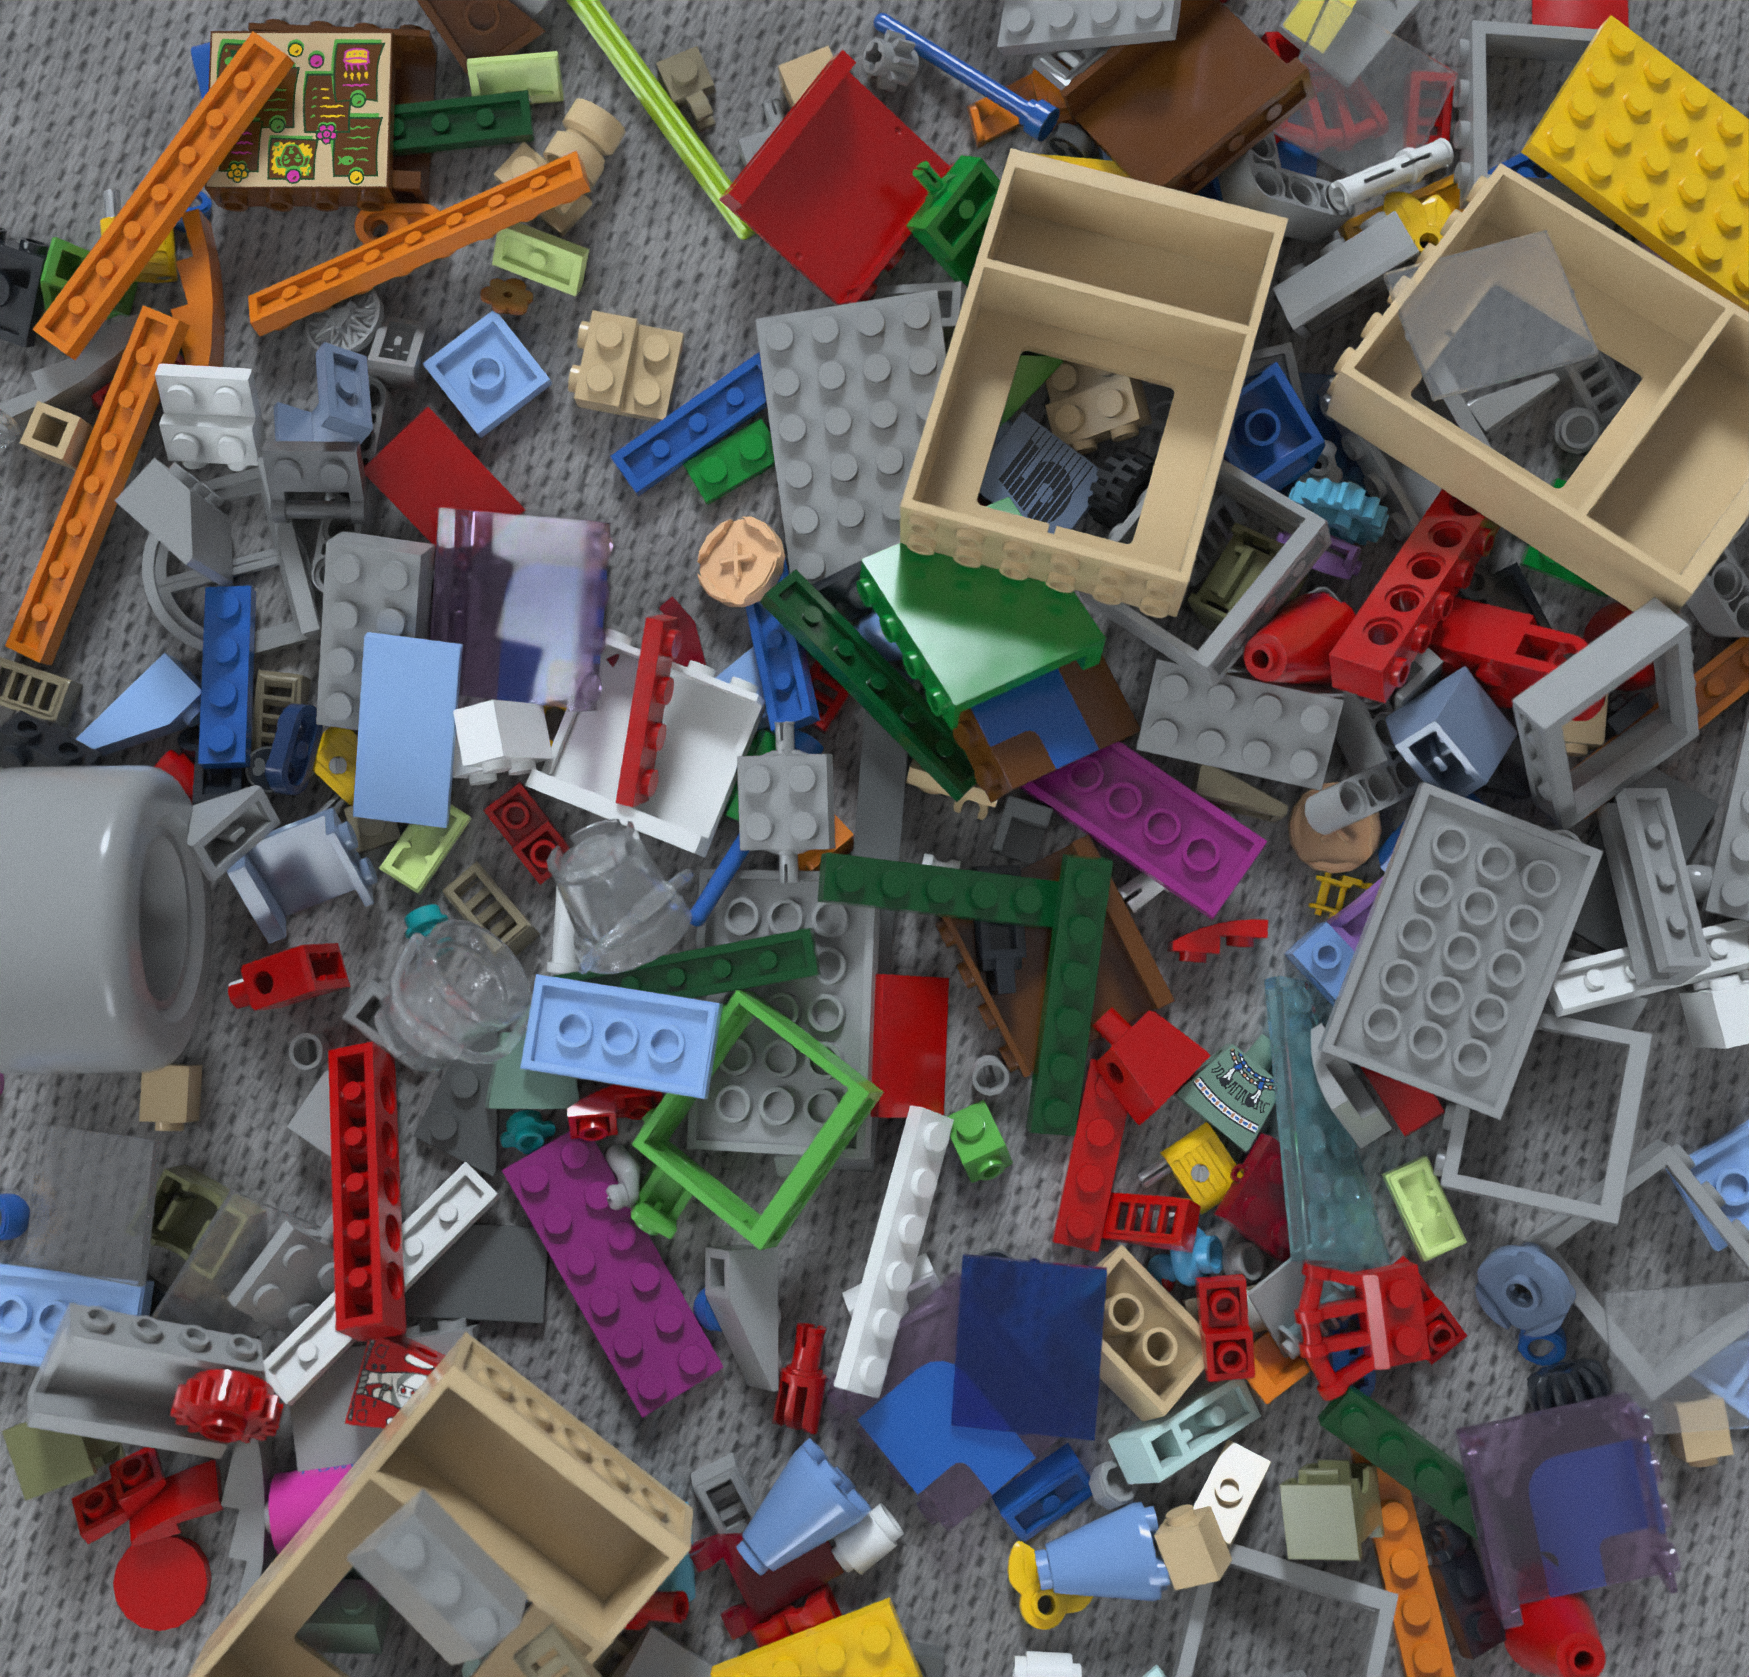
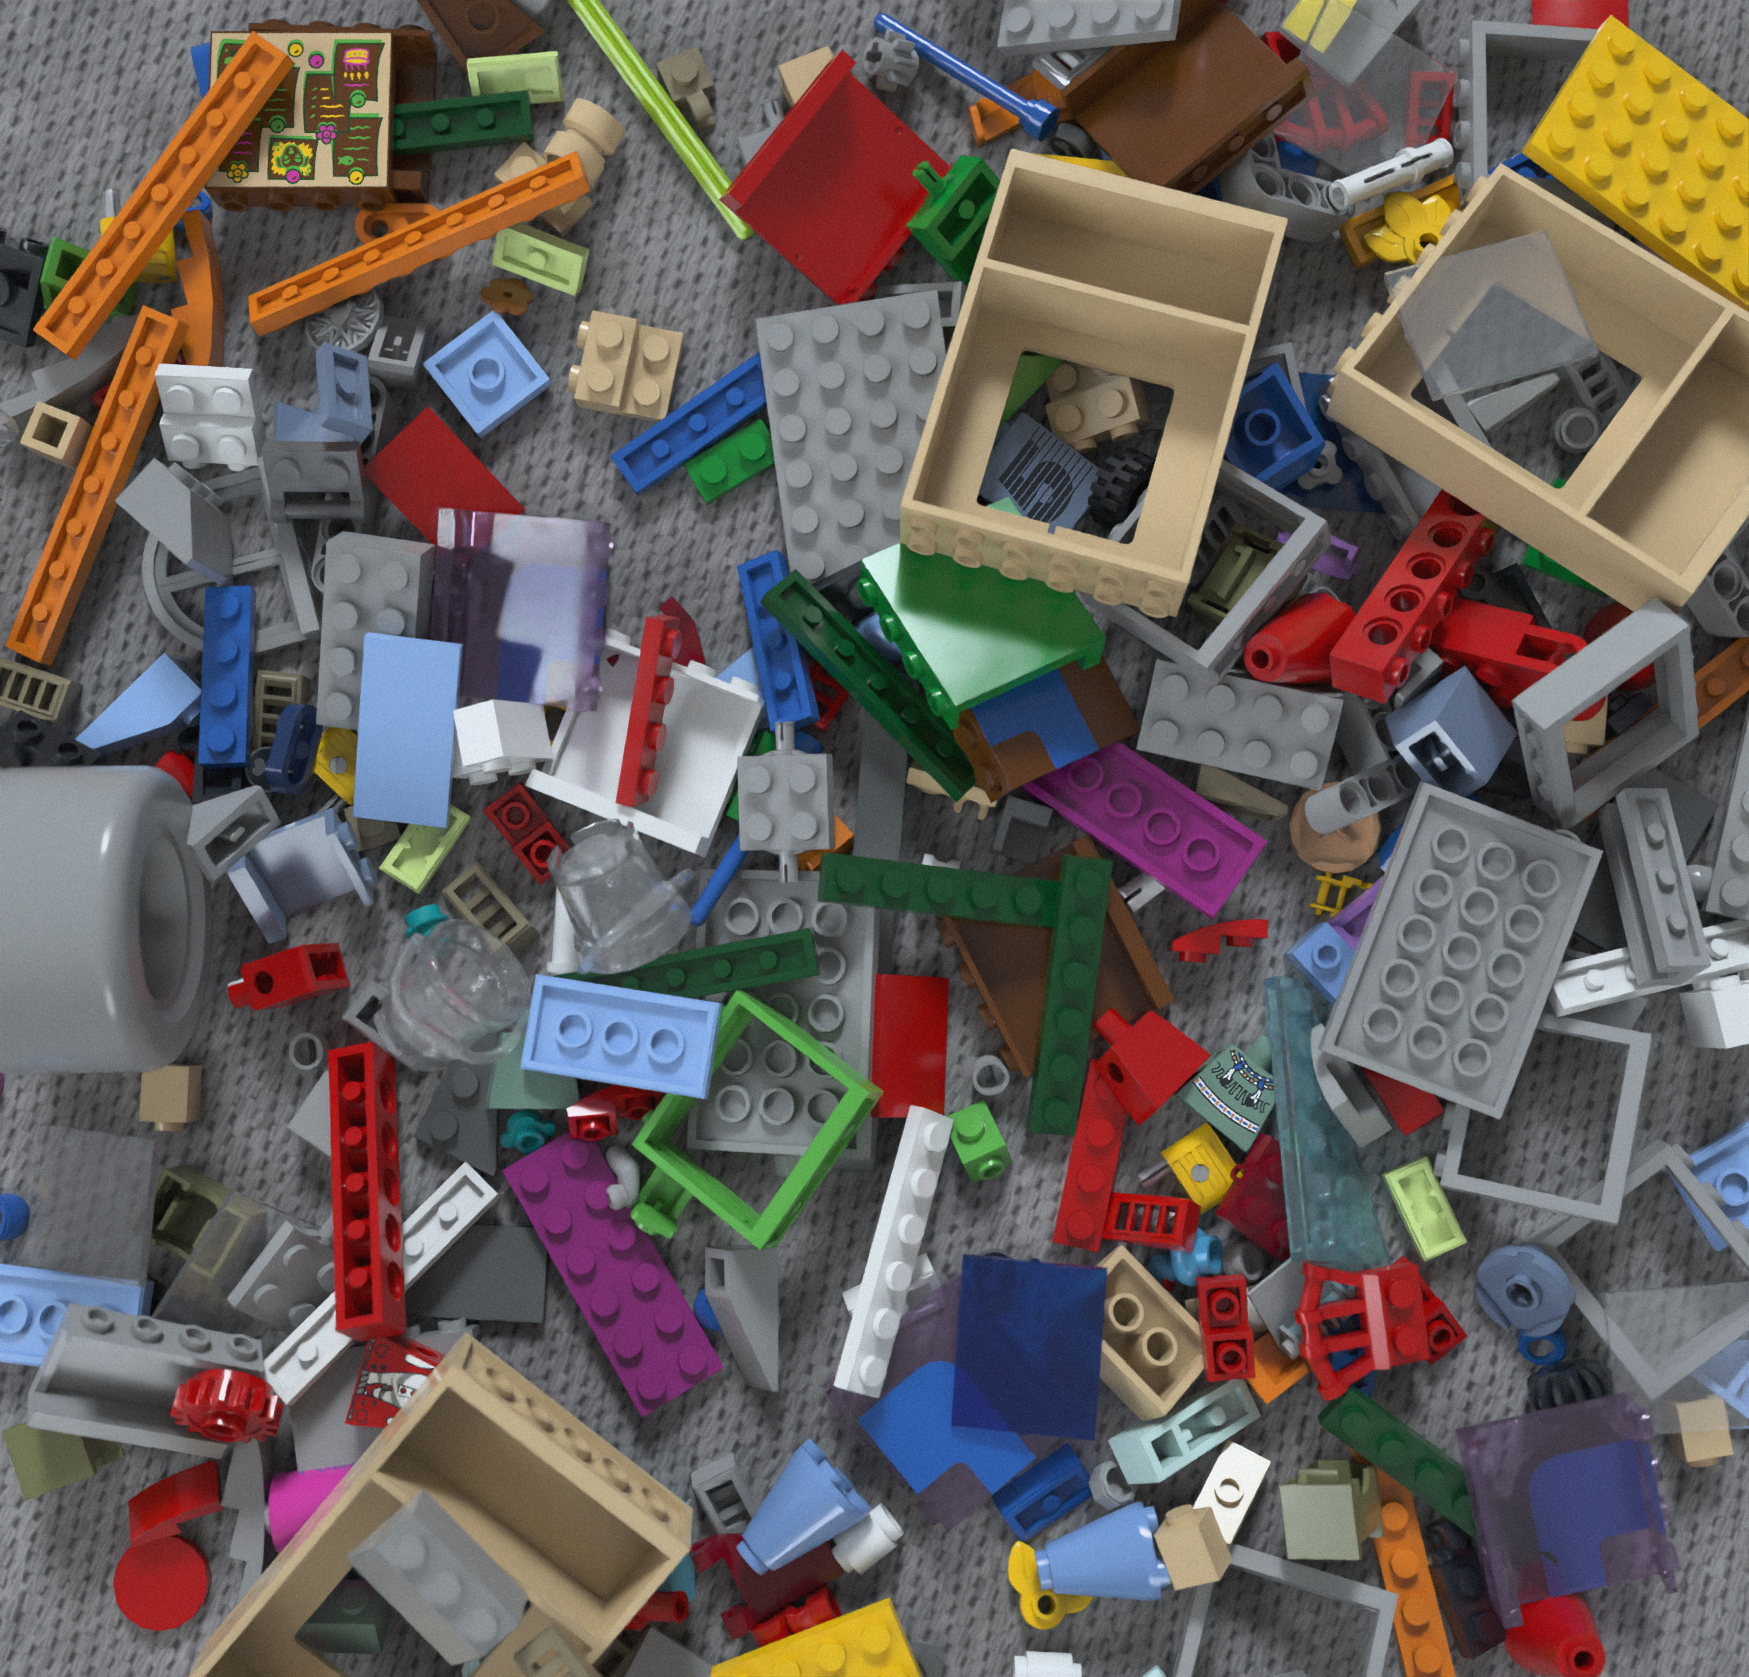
red slope [71,1447,167,1545] -> none
light nougat tile [697,516,785,607] -> none
red arm [772,1322,827,1435] -> none
black hinge [971,865,1027,995] -> none
light grey slope [1273,211,1420,340] -> none
medium azure gear [1288,478,1389,545] -> none

